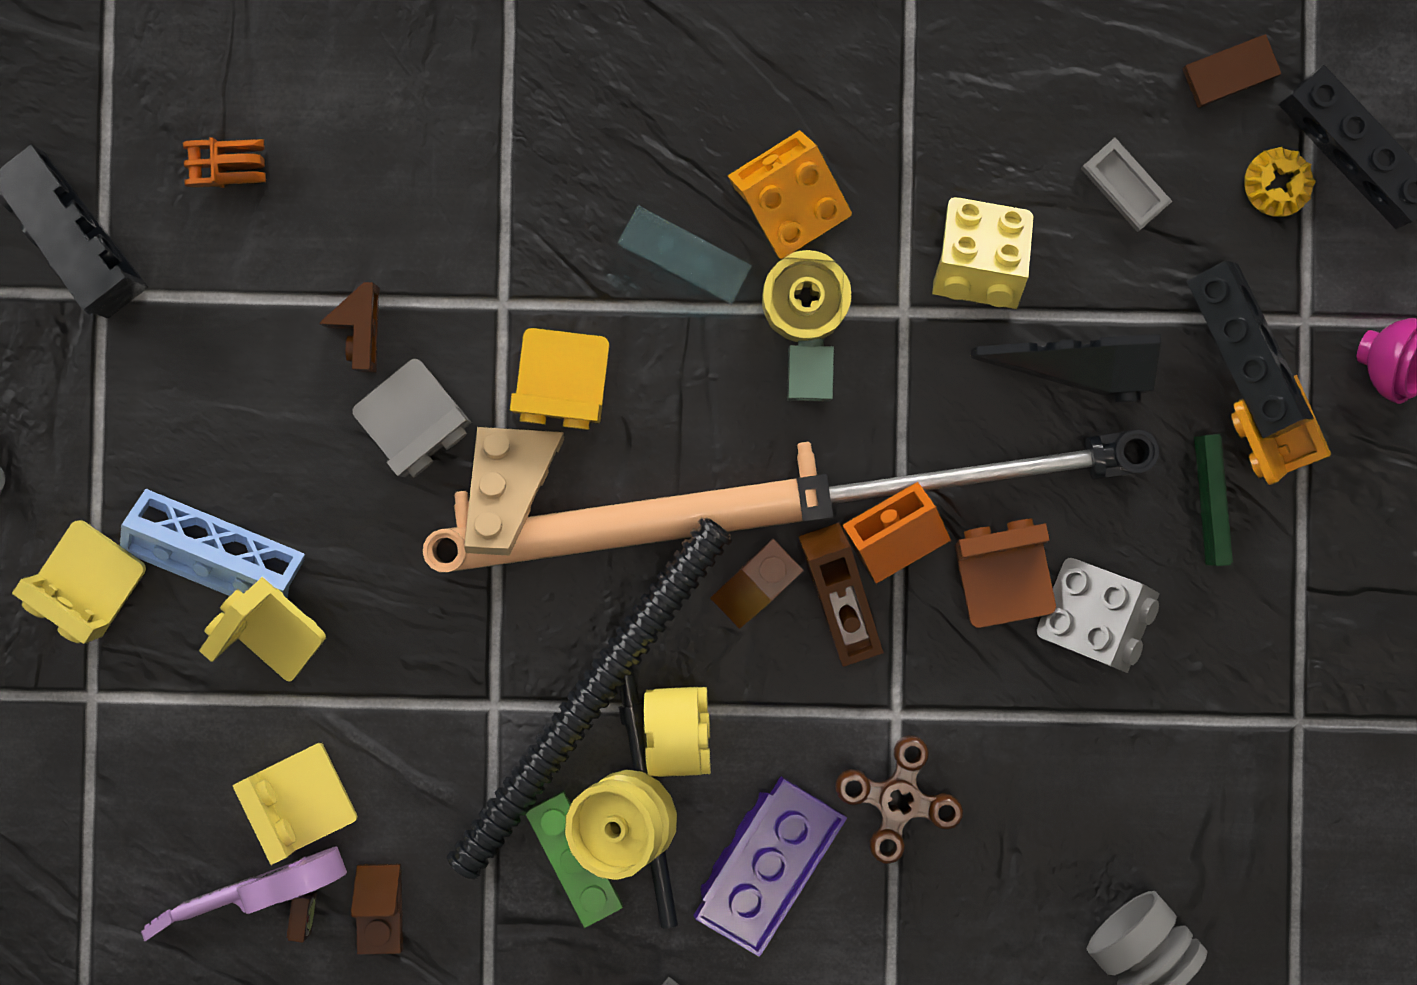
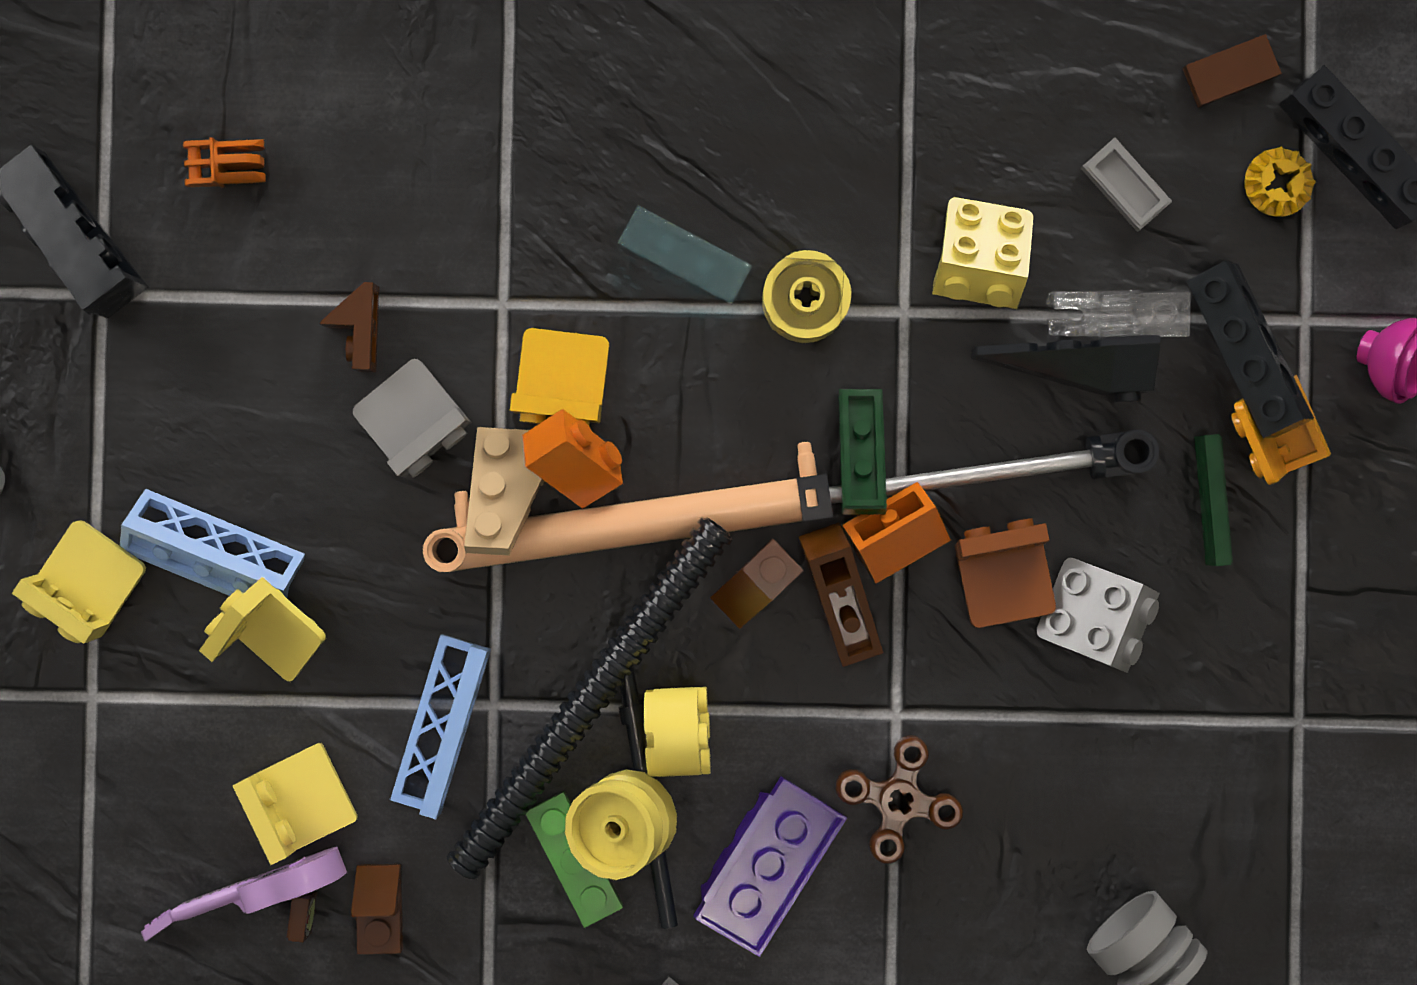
light orange bracket [727,130,852,259] -> none
sand green brick [787,338,834,401] -> none
none -> light blue fence [390,634,491,819]
none -> orange brick [523,409,623,509]
none -> dark green tile [838,389,887,515]
none -> clear plate [1047,290,1191,337]

